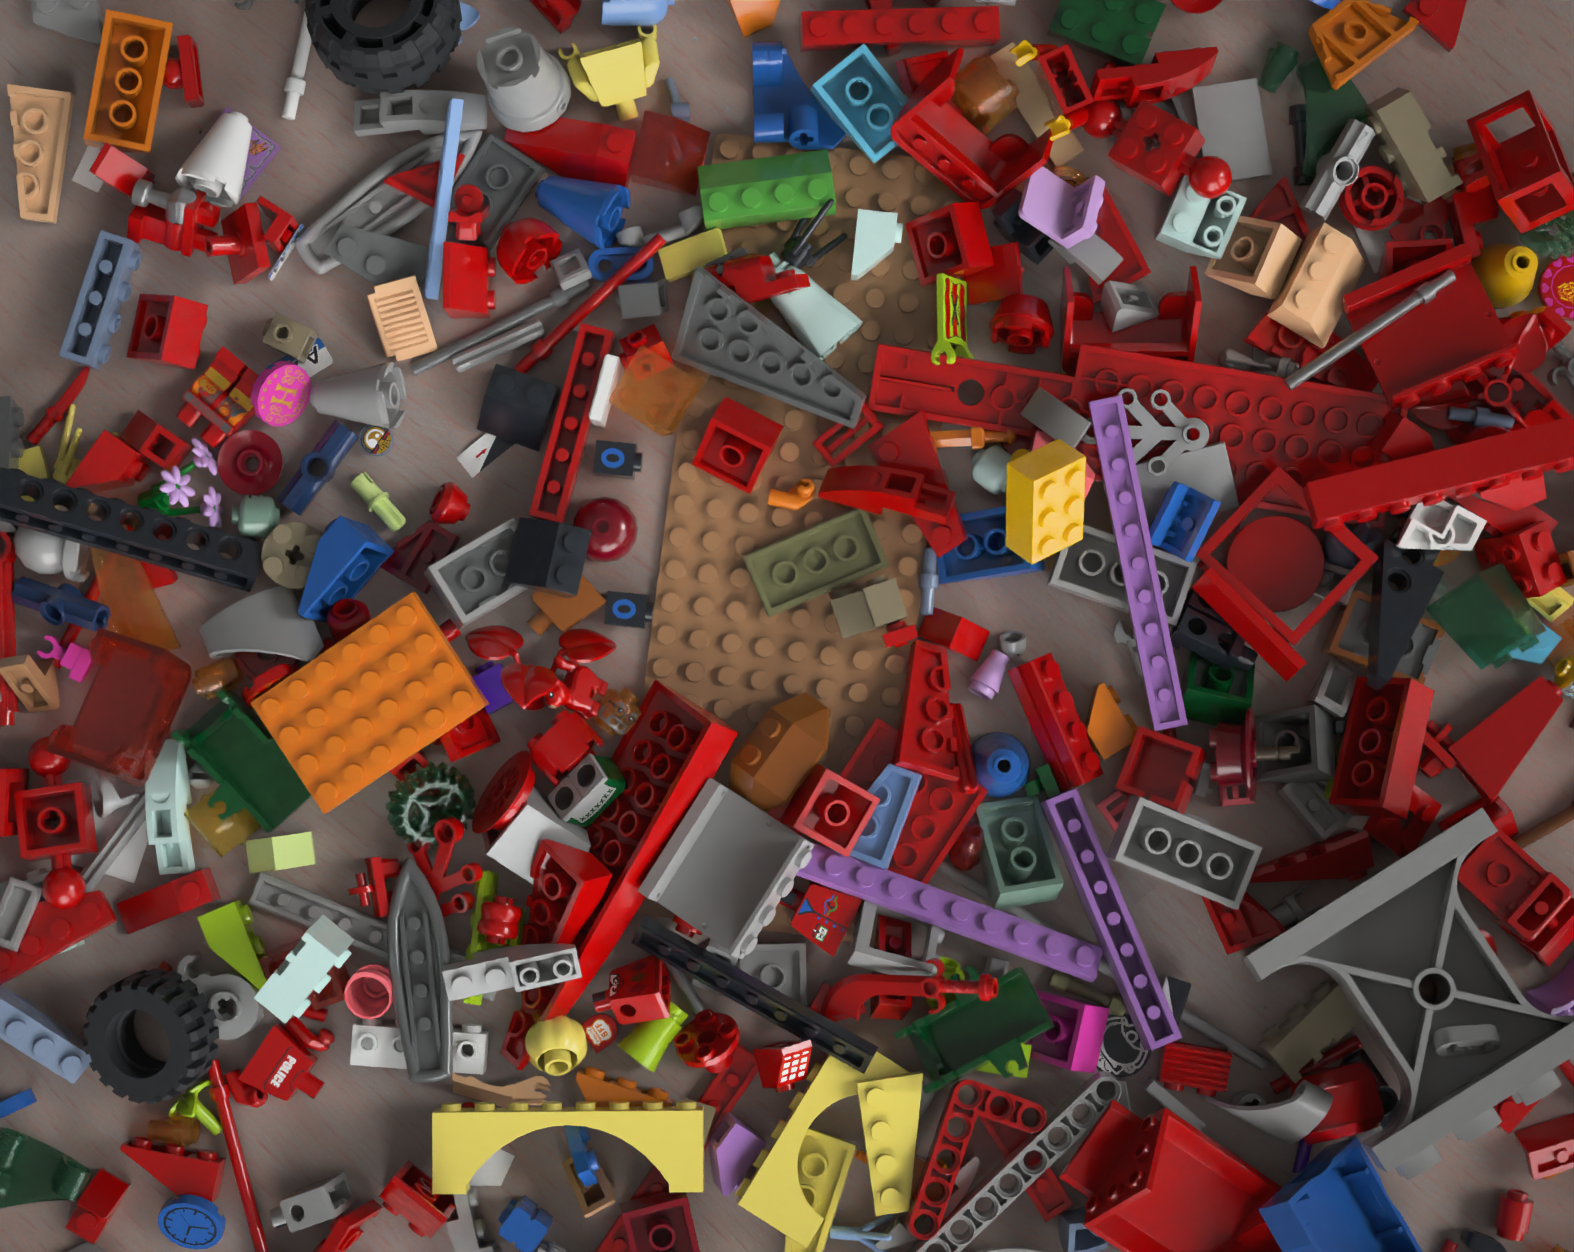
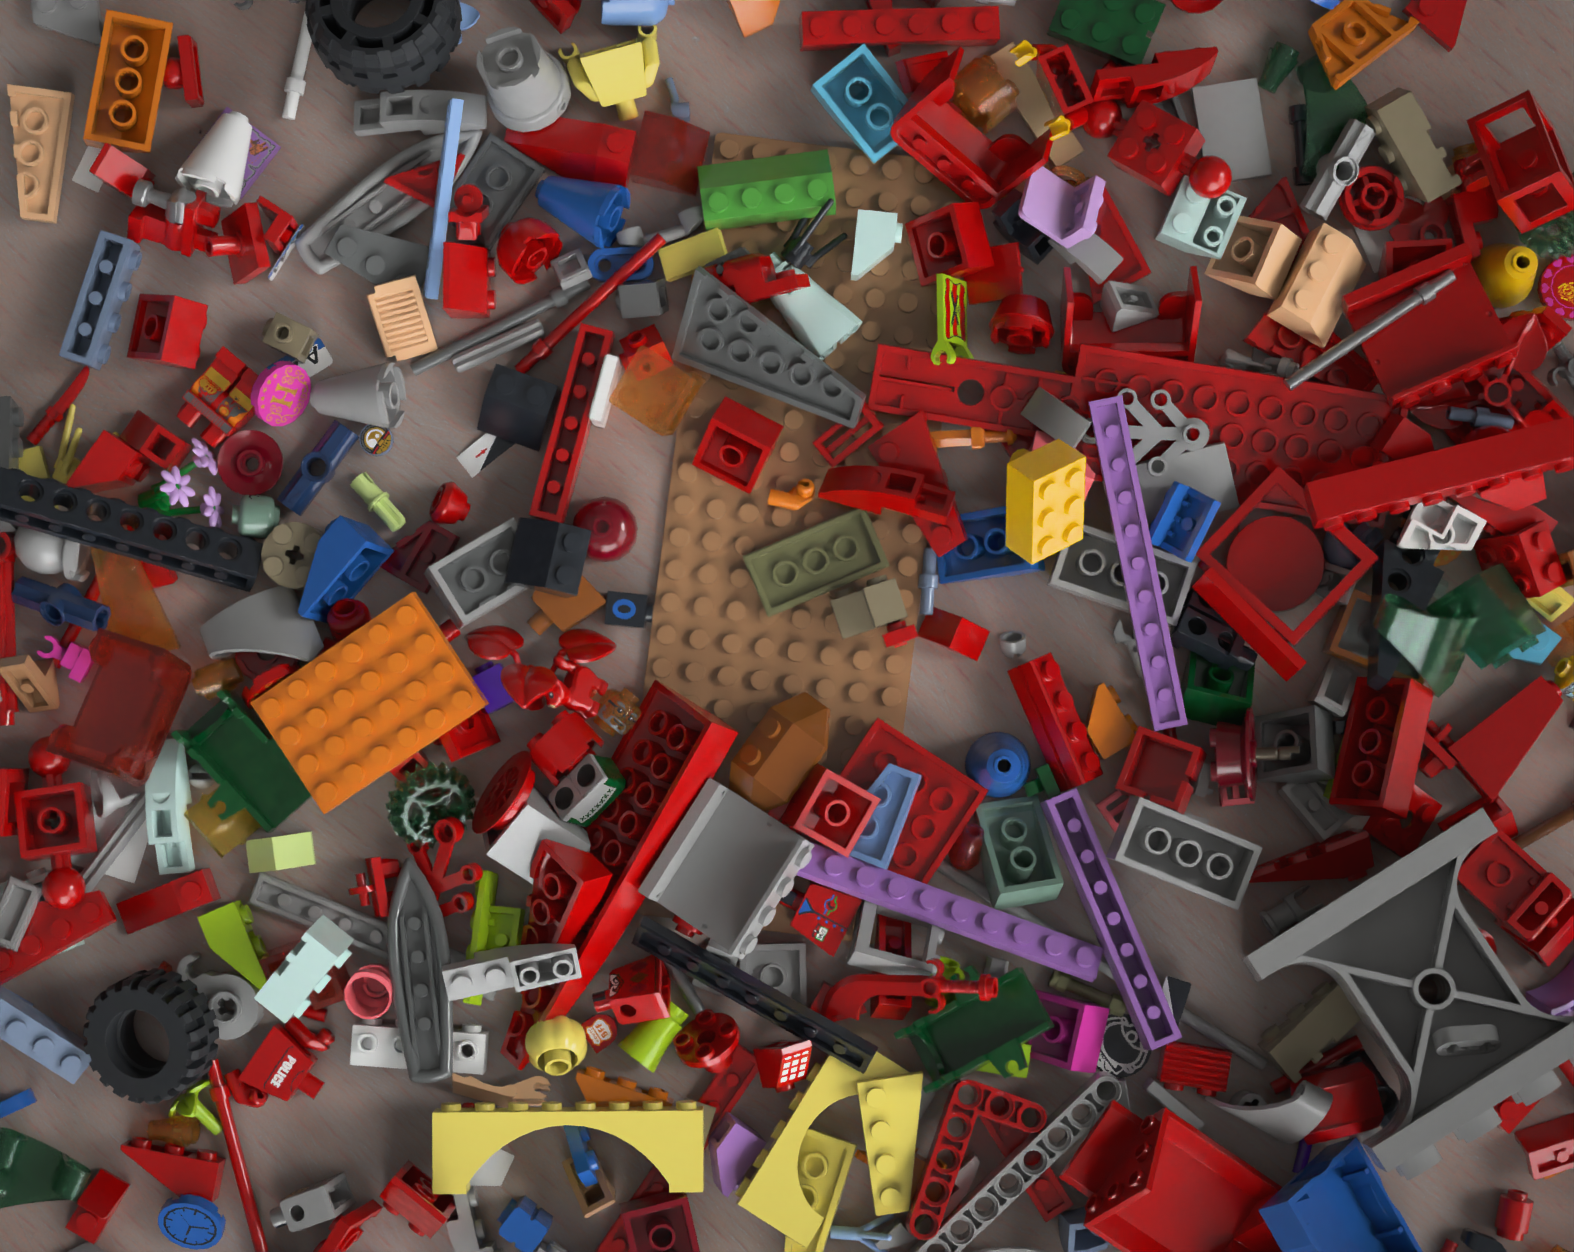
red piece [477,895,522,945] -> none
black brick [593,440,643,480] -> none
blue panel [752,41,846,150] -> none
red wing [894,639,960,782] -> none
red axle [950,703,979,794] -> none
lavender cone [968,649,1010,701] -> none
light aqua head [972,446,1012,495] -> none
red wing [1201,891,1286,955] -> none
none -> clear green panel [1373,594,1477,698]

